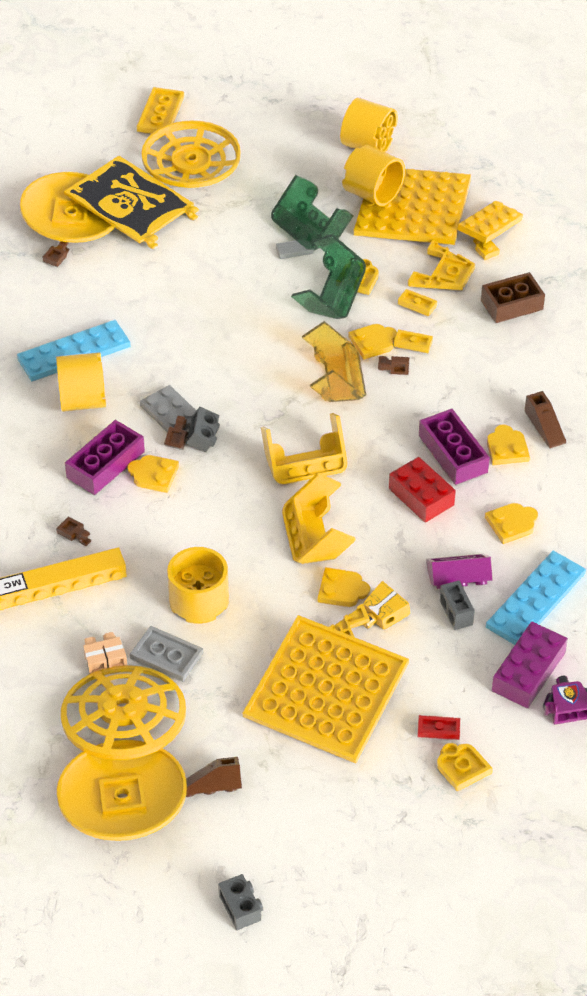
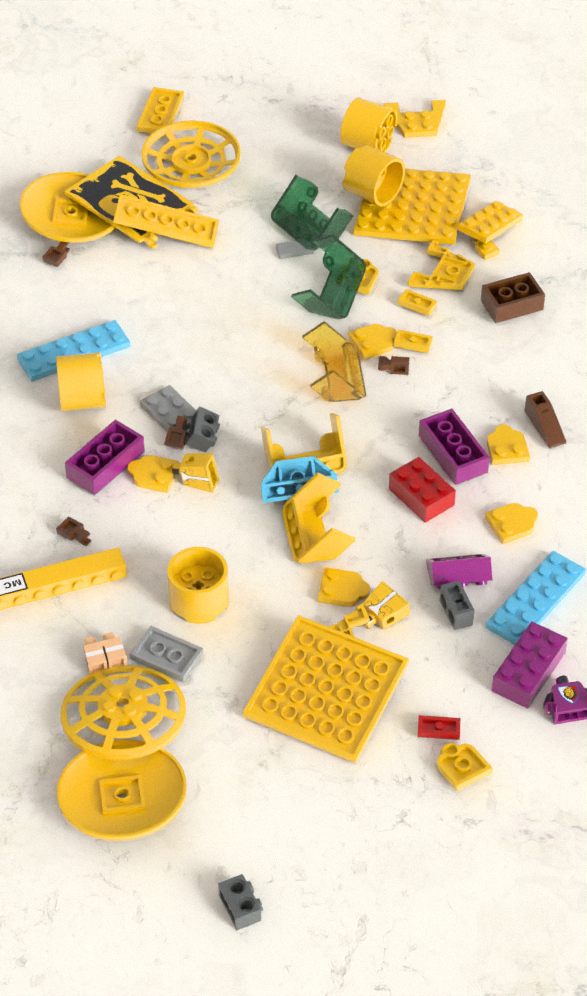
reddish brown slope [186,756,242,797] -> none
none -> yellow plate [113,194,219,248]
none -> yellow torso [172,453,219,492]
none -> medium azure wedge [260,456,339,503]
none -> yellow wing [384,100,446,138]

